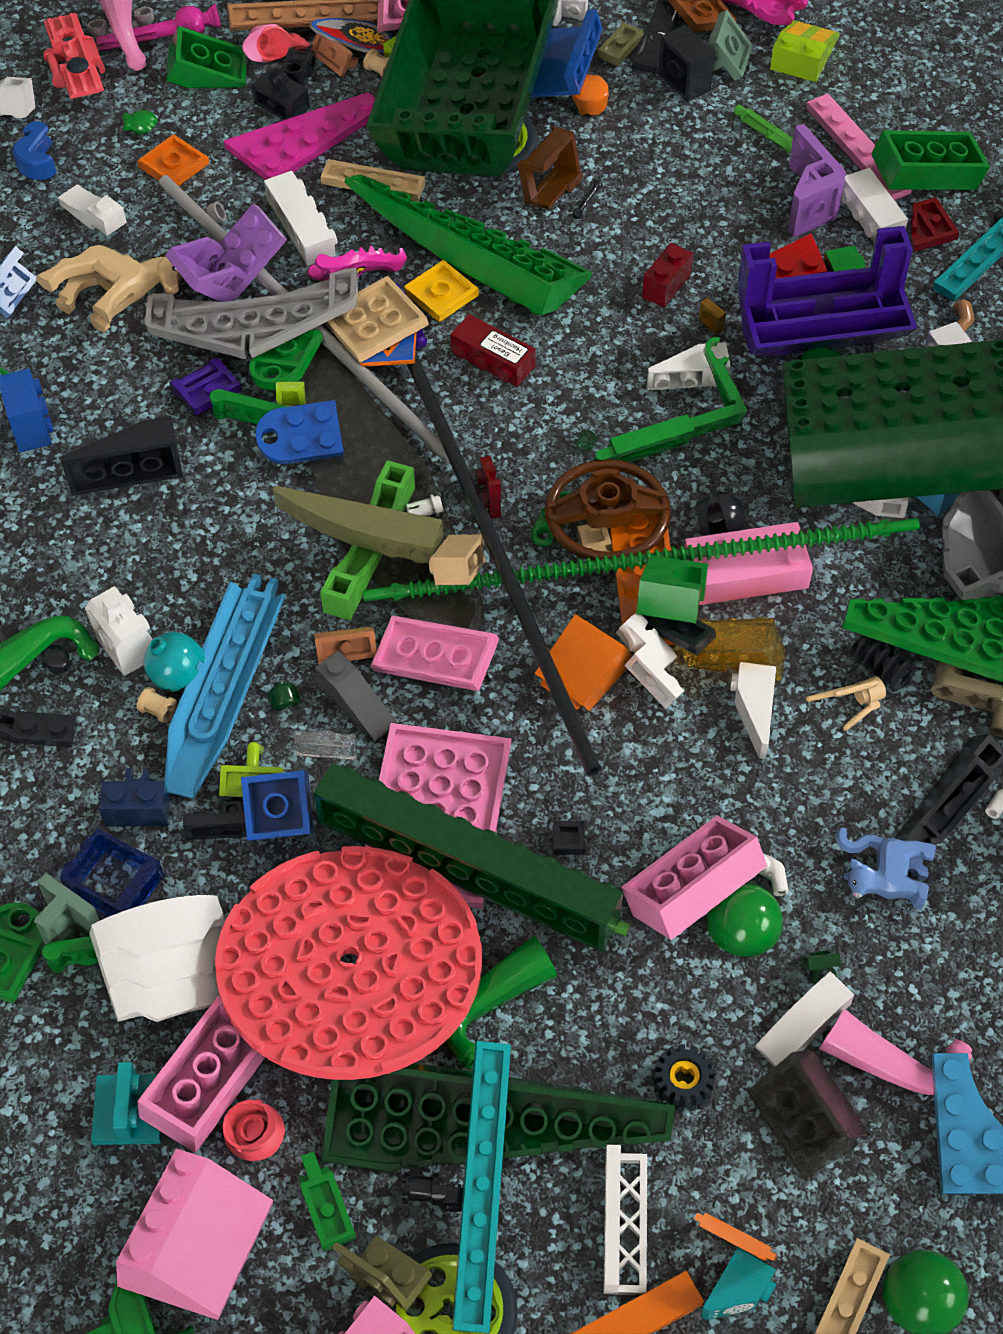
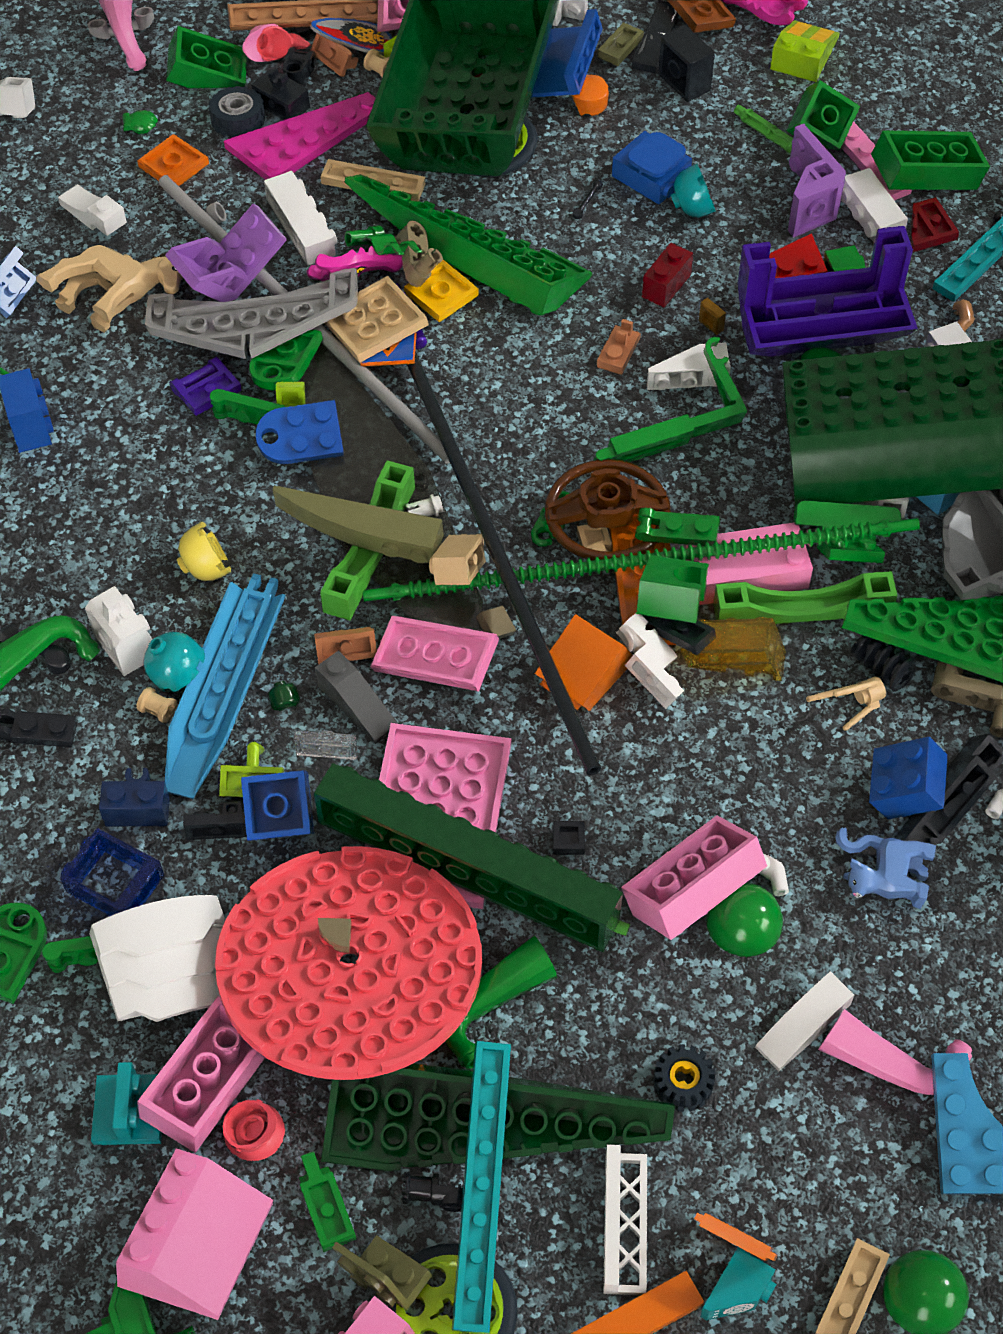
blue animal [12,121,57,180] -> none
sand green bracket [34,873,100,945] -> none
coral piece [43,13,105,99] -> none
black slope [61,416,183,496] -> none
dark pink piece [96,4,221,52] -> none
dark red brick [450,314,536,387] -> none
dark red wing [475,456,501,519] -> none
reddish brown piece [517,126,583,210] -> none
clear green piece [574,429,599,451] -> none
black helmet [696,491,745,536] -> none
sand green bracket [707,10,753,81] -> none
white slope [730,662,776,759] -> none
clear smoke slope [747,1049,870,1178] -> none
dark green tile [800,949,842,985] -> none
none -> light yellow cylinder [177,522,231,581]
none -> black wheel [209,86,265,137]
none -> dark tan tile [318,918,352,953]
none -> green flag [344,225,422,255]
none -> dark tan beam [395,221,443,287]
none -> dark tan tile [476,606,517,639]
none -> nougat plate [597,319,641,375]
none -> blue brick [612,131,692,205]
none -> green plate [635,508,720,546]
none -> teal cylinder [671,163,716,218]
none -> bright green arch [713,571,897,628]
none -> green slope [786,80,860,151]
none -> green plate [793,501,901,563]
none -> blue brick [869,737,948,820]

